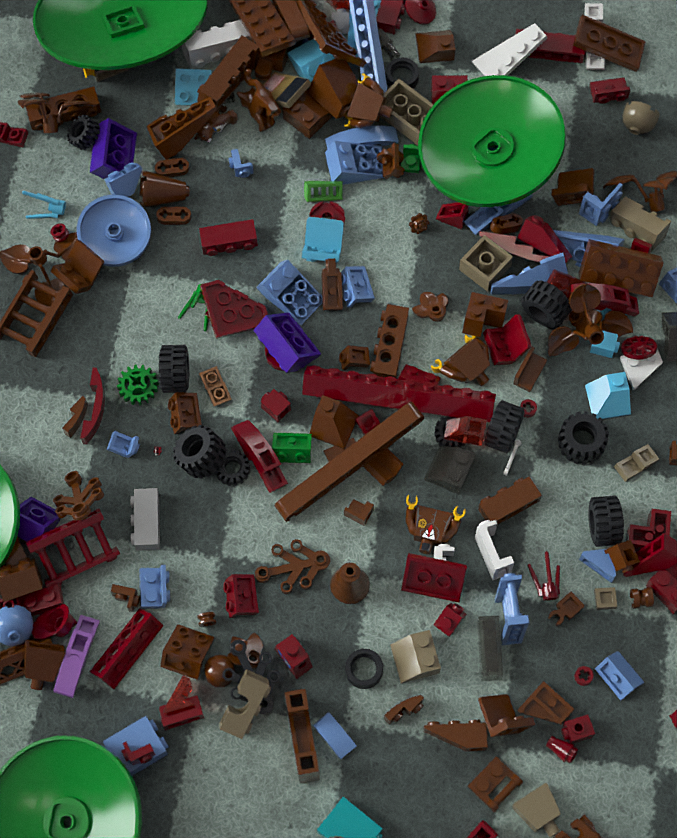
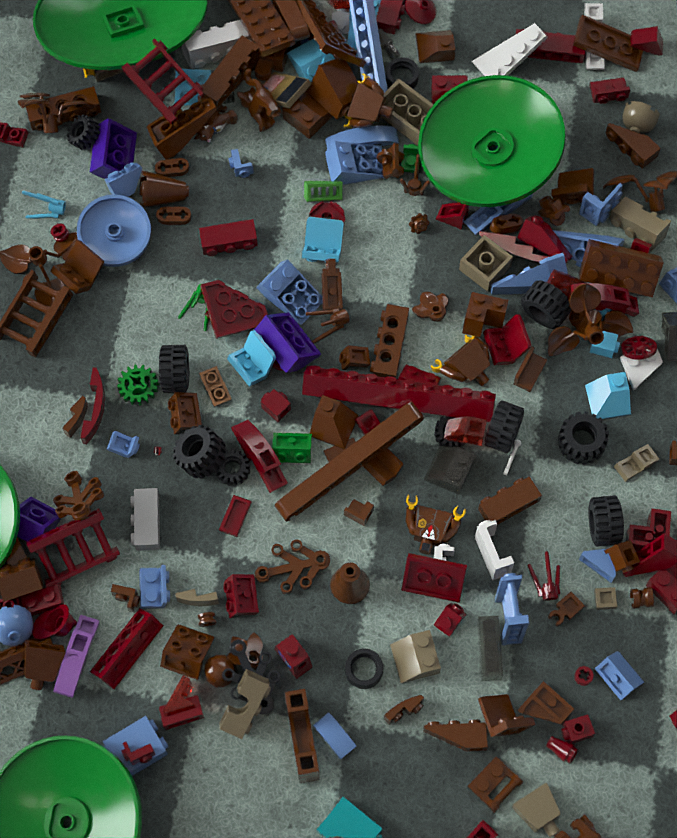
medium blue bracket [341,266,375,308] -> none
dark red bush [520,399,537,418] -> none
none -> dark red fence [122,38,204,125]
none -> dark tan slope [175,589,219,606]
none -> dark red tile [219,495,252,537]
none -> medium azure bracket [227,330,276,387]
none -> reddish brown plant [305,308,350,344]
none -> reddish brown plant [400,154,430,196]
none -> reddish brown hips [538,196,570,226]
none -> reddish brown slope [605,123,661,169]
none -> dark red slope [630,26,663,56]

